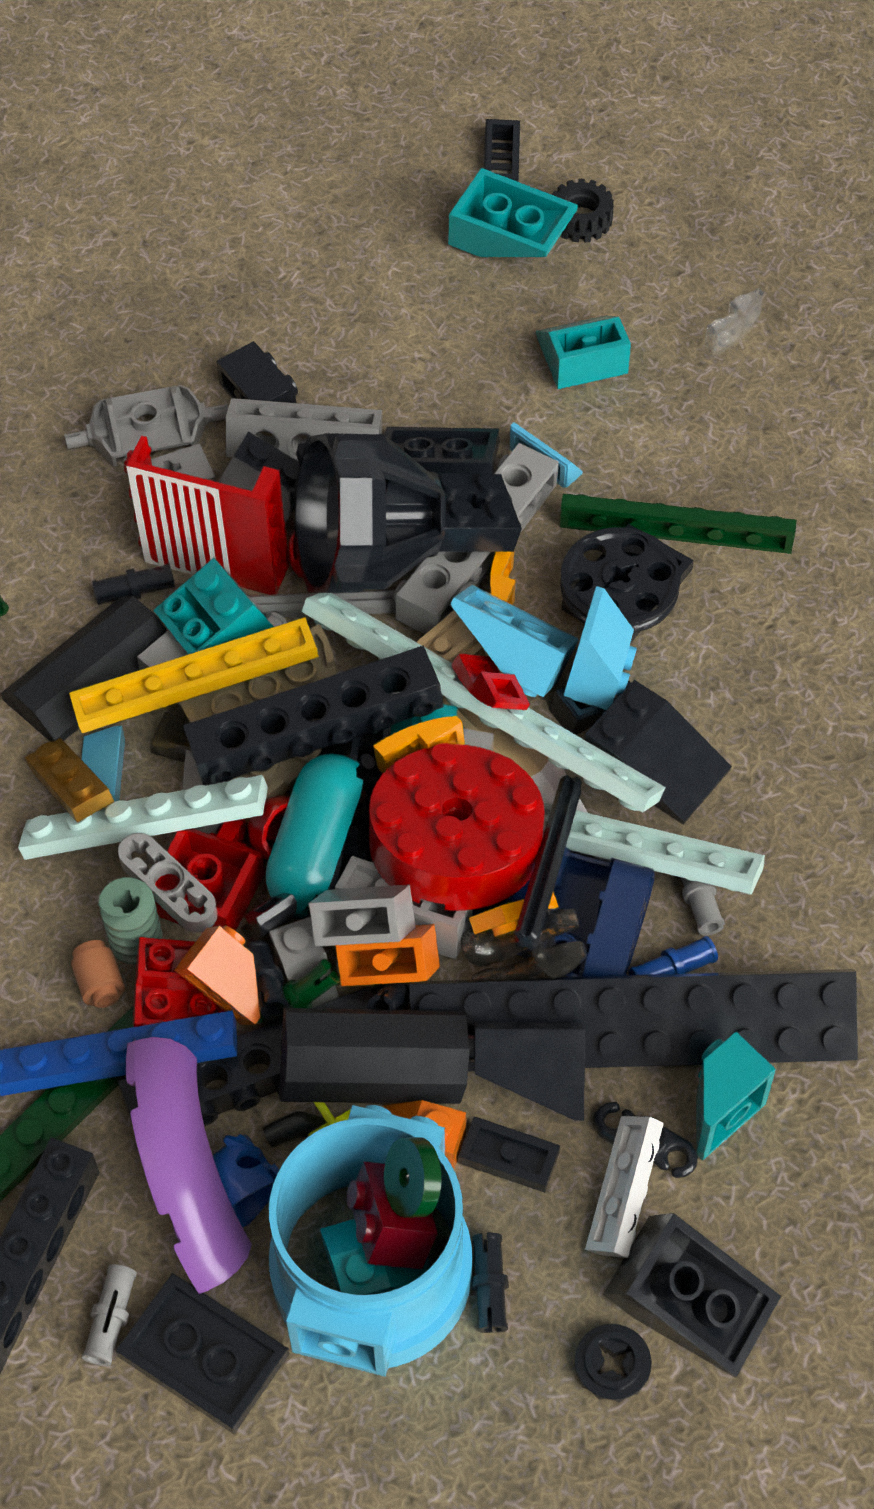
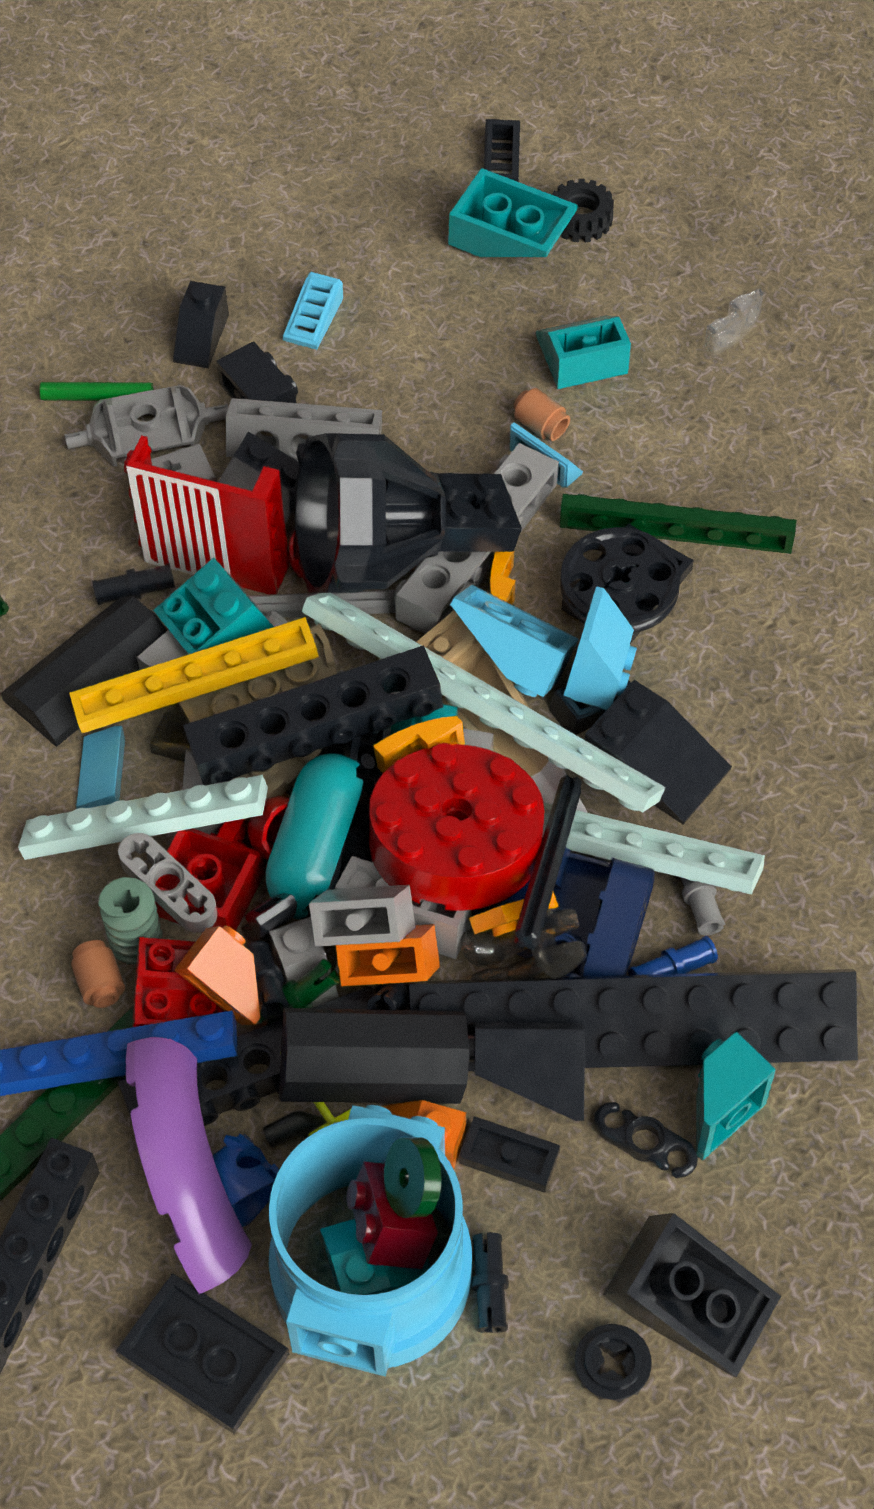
pearl gold plate [25,738,114,822] -> none
light grey pin [82,1264,137,1366] -> none
black plate [384,427,500,474] -> none
red slope [451,654,530,710] -> none
white plate [585,1116,663,1258] -> none
none -> green piece [40,382,154,401]
none -> black slope [173,281,229,369]
none -> medium azure slope [283,272,343,350]
none -> nougat brick [514,388,570,441]

